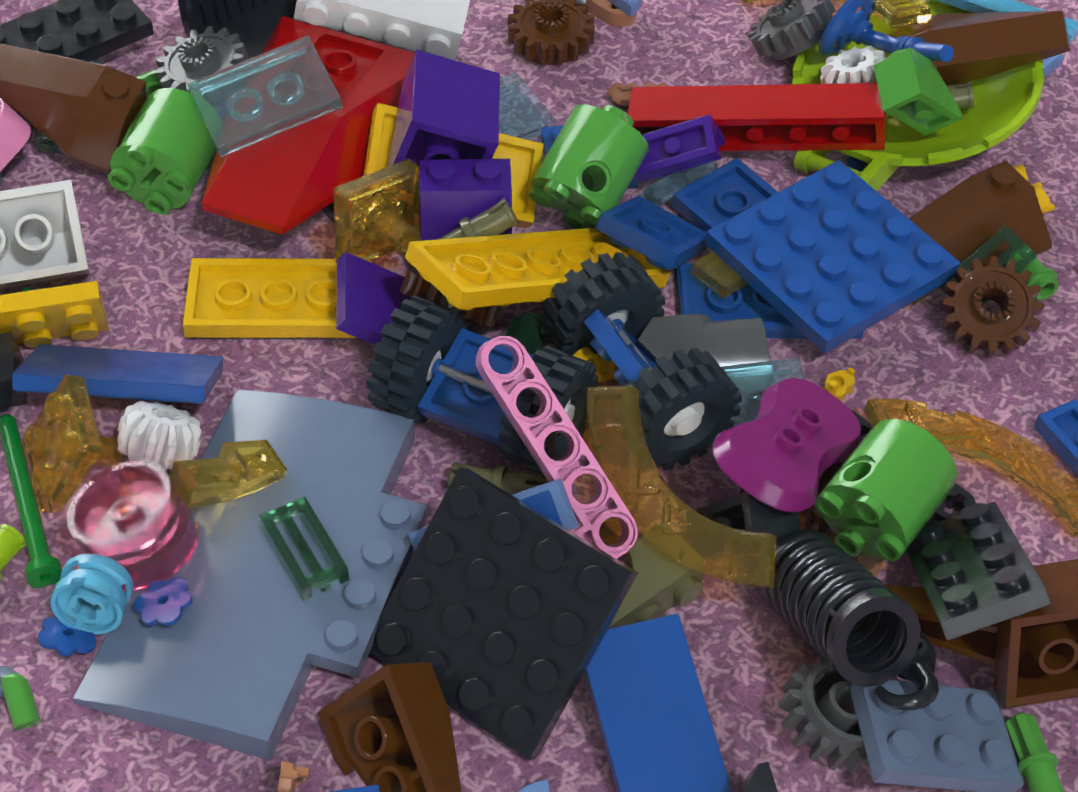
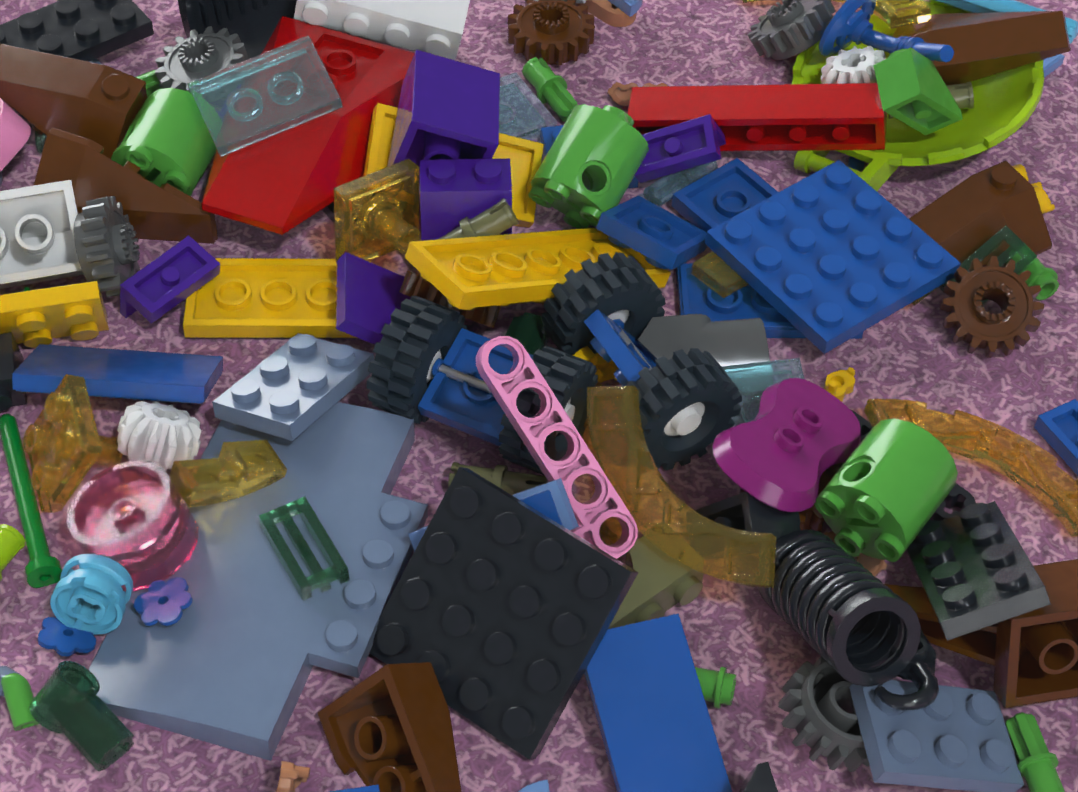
none -> clear green piece [29,661,134,771]
none -> reddish brown wedge [34,127,218,244]
none -> dark grey gear [74,196,140,297]
none -> dark purple panel [120,235,220,324]
none -> sand blue plate [212,333,374,441]
none -> bright green axle [522,57,577,122]
none -> bright green pin [695,666,736,709]

